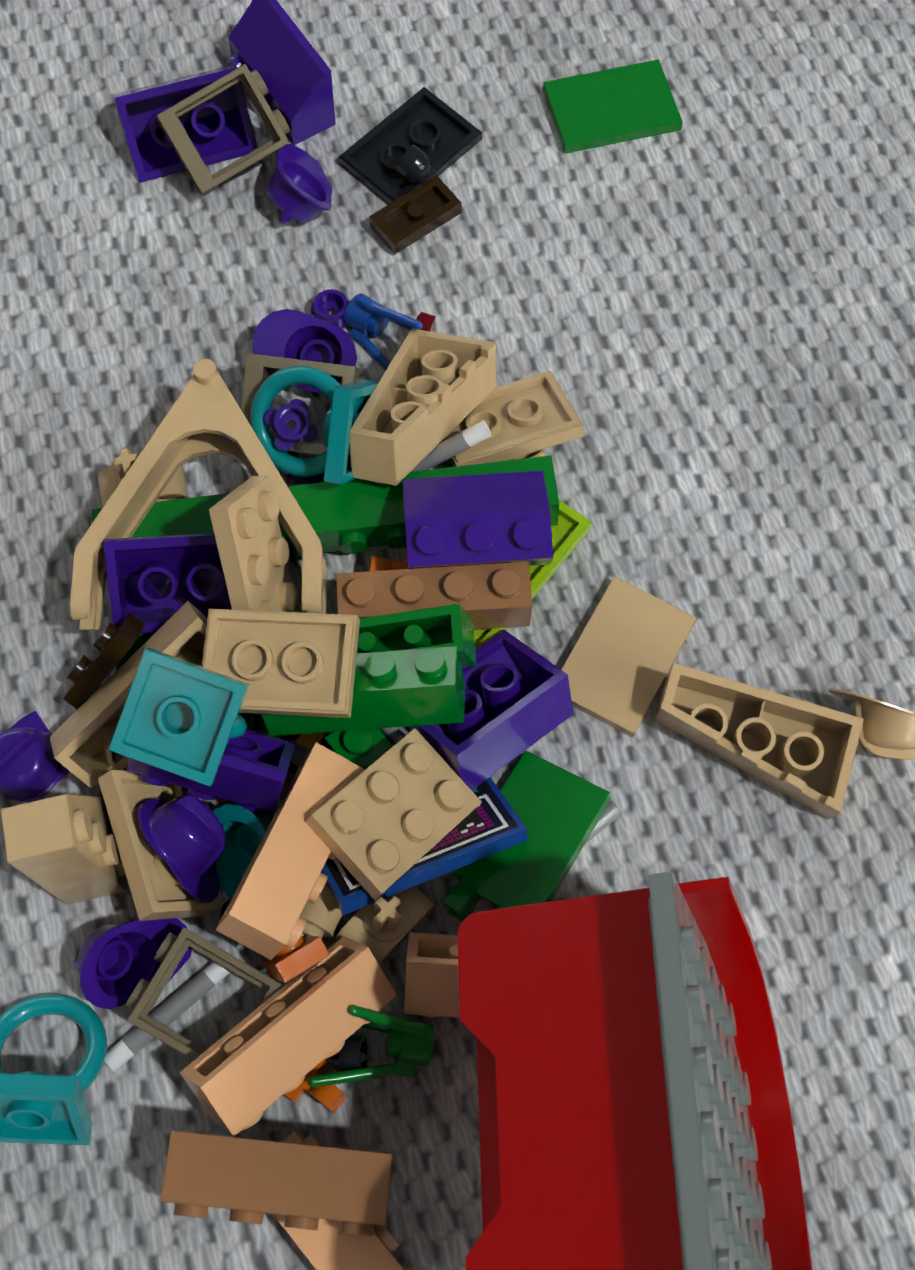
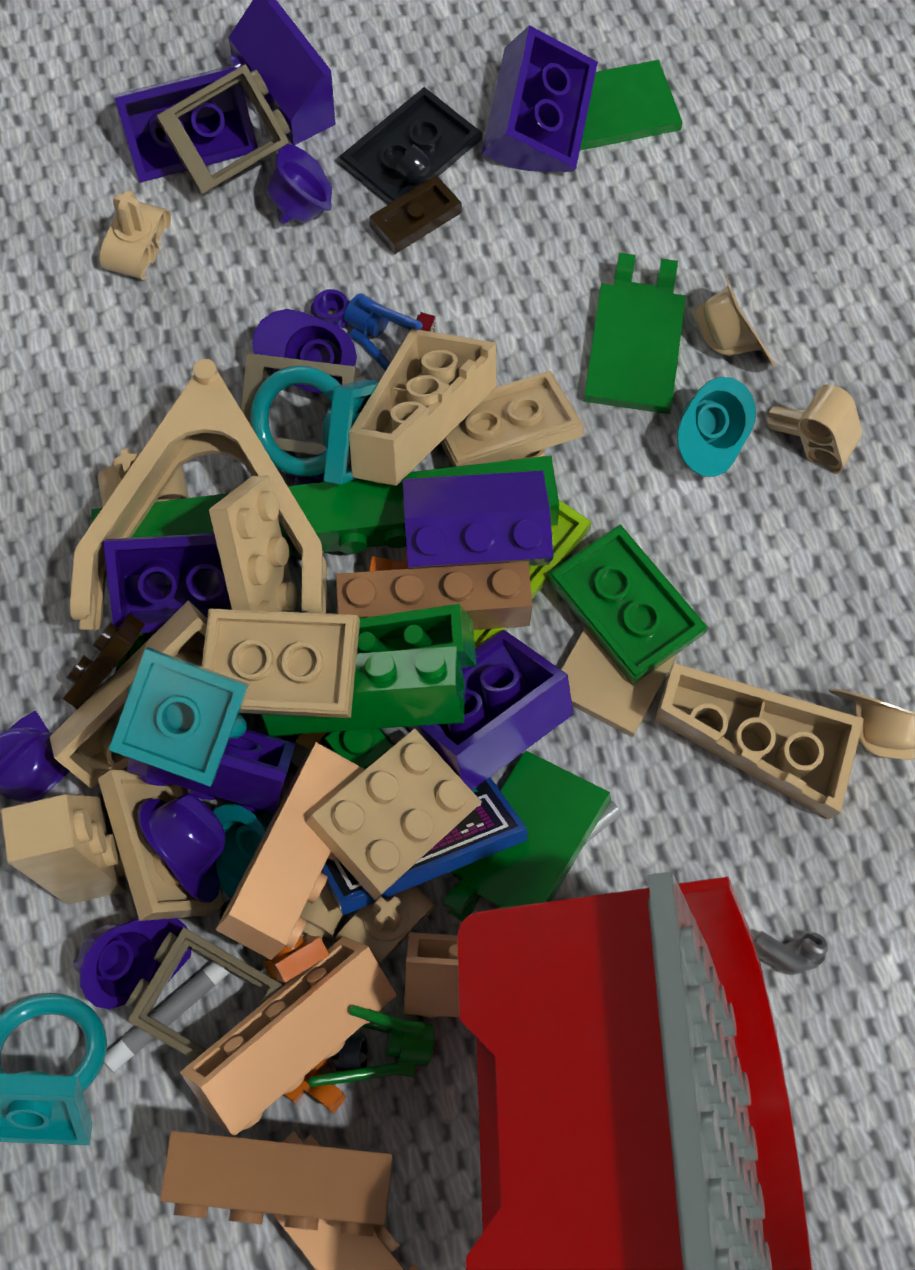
dark purple plate [264,399,318,452] -> none
light grey bar [411,420,492,472] -> none
none -> tan beam [100,190,171,280]
none -> dark purple slope [481,25,598,172]
none -> green tile [547,524,708,685]
none -> green tile [583,252,686,414]
none -> teal piece [677,377,756,477]
none -> tan piece [695,275,776,368]
none -> flat silver arm [754,930,828,975]
none -> tan beam [767,384,862,474]

